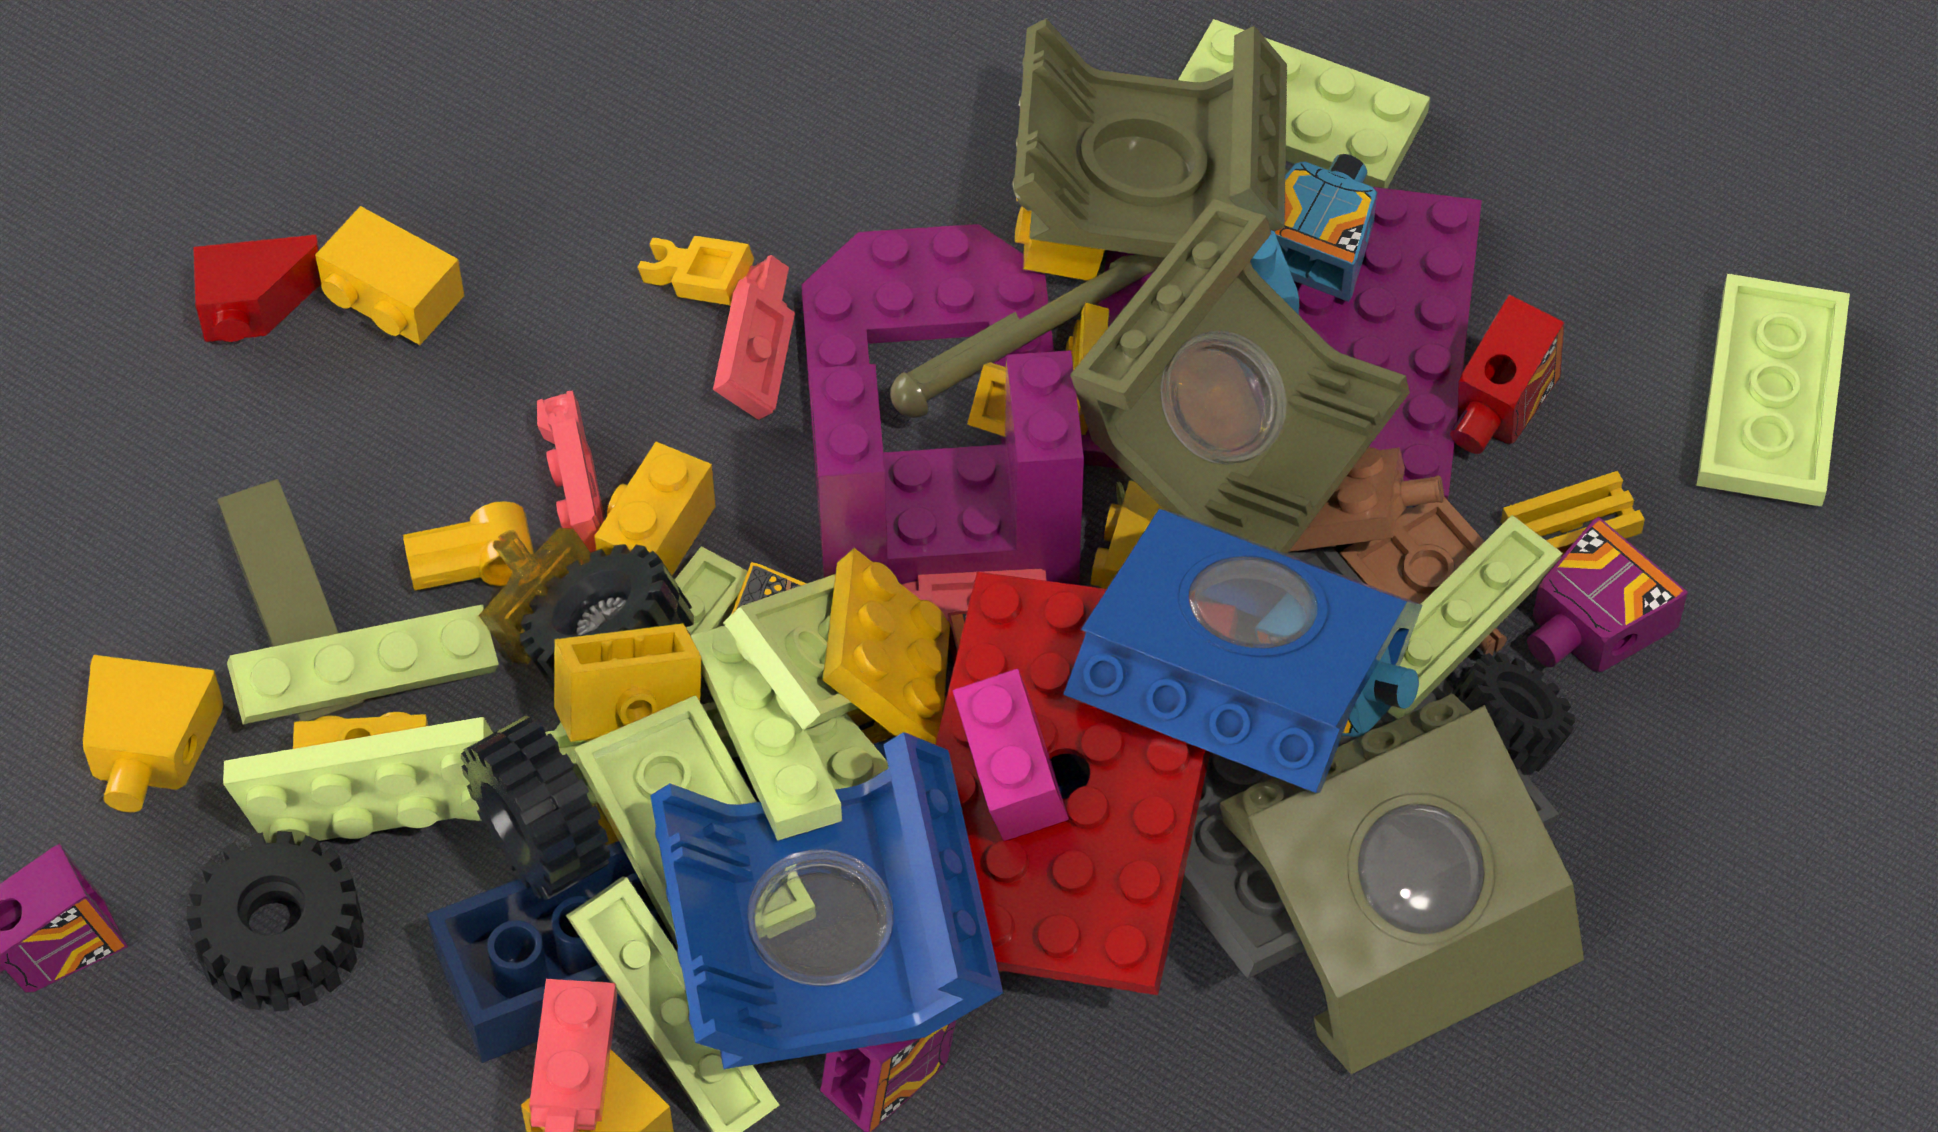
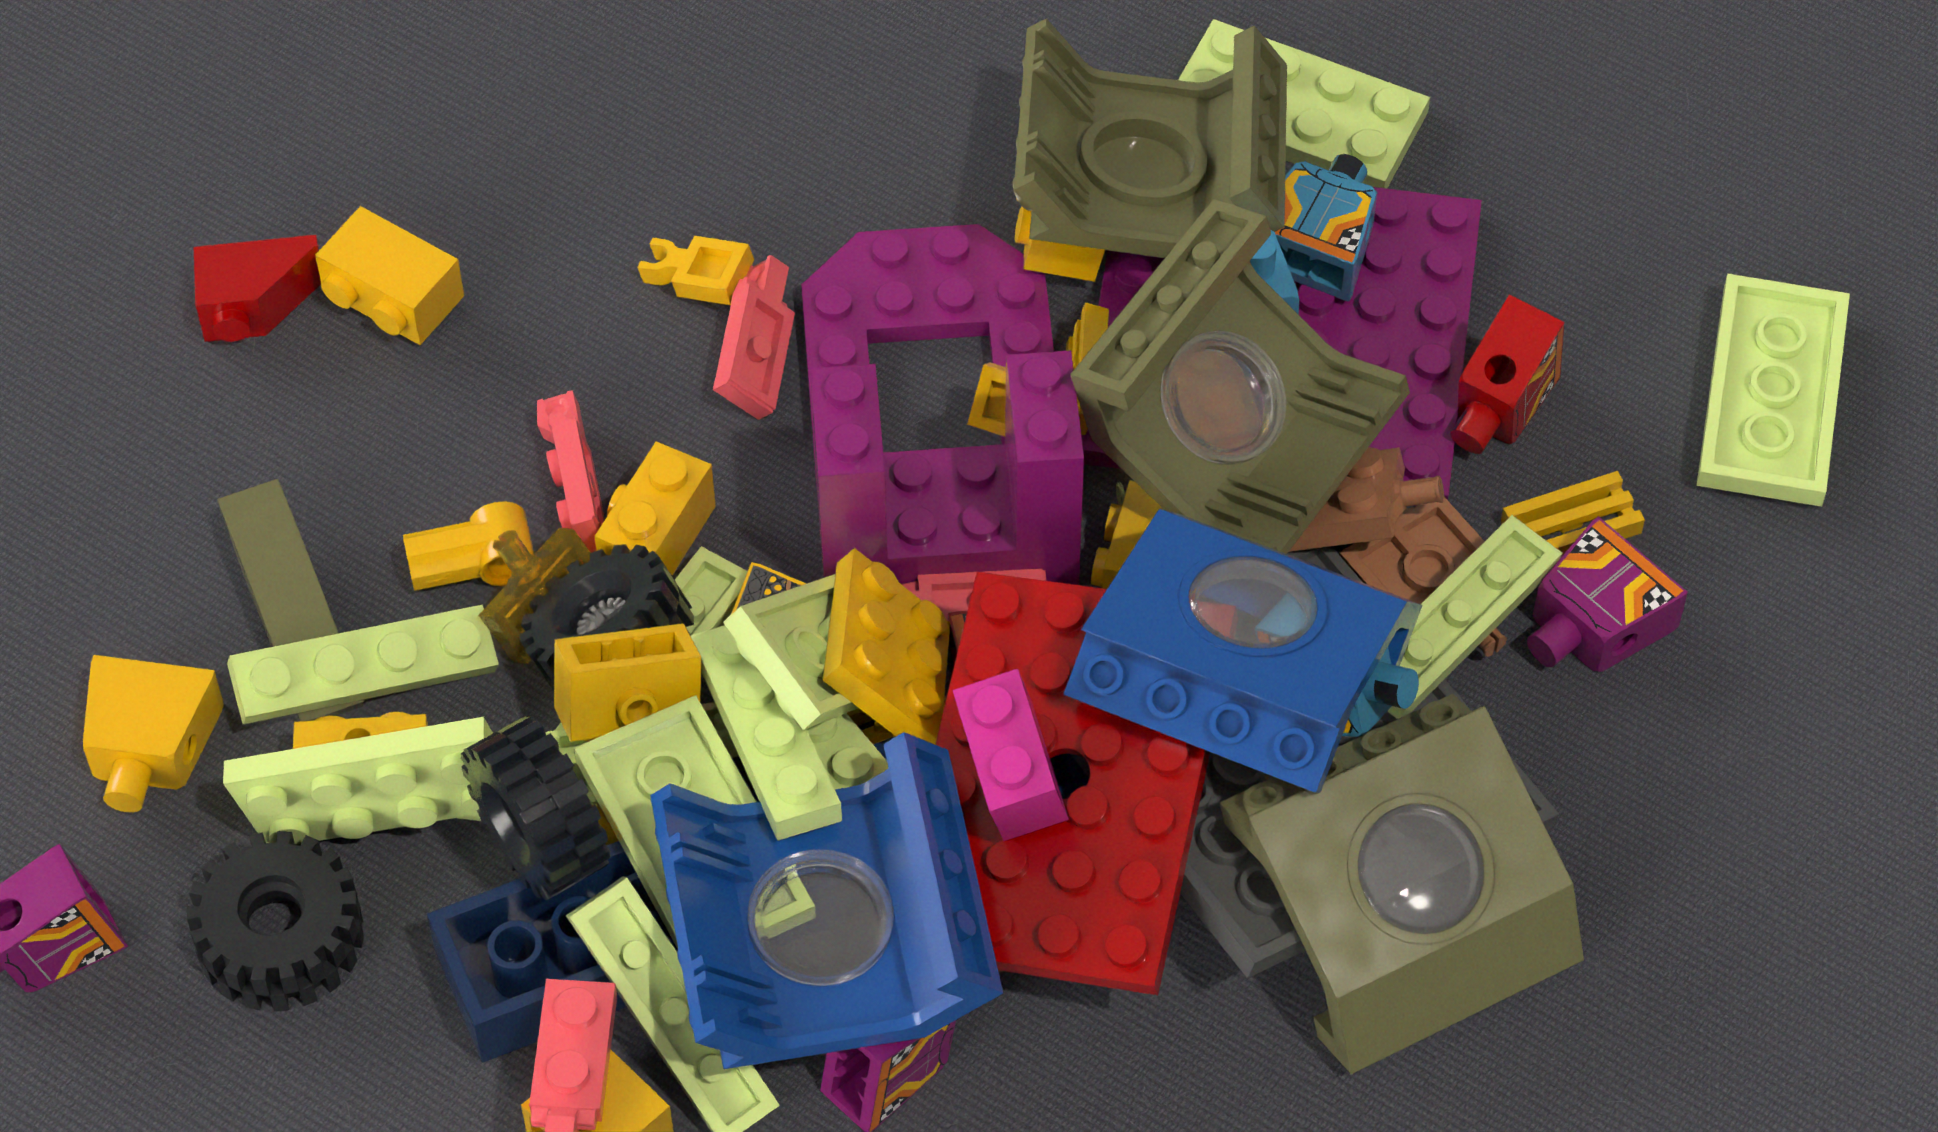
olive bar [890,169,1289,418] -> none
black tyre [1451,653,1575,775] -> none

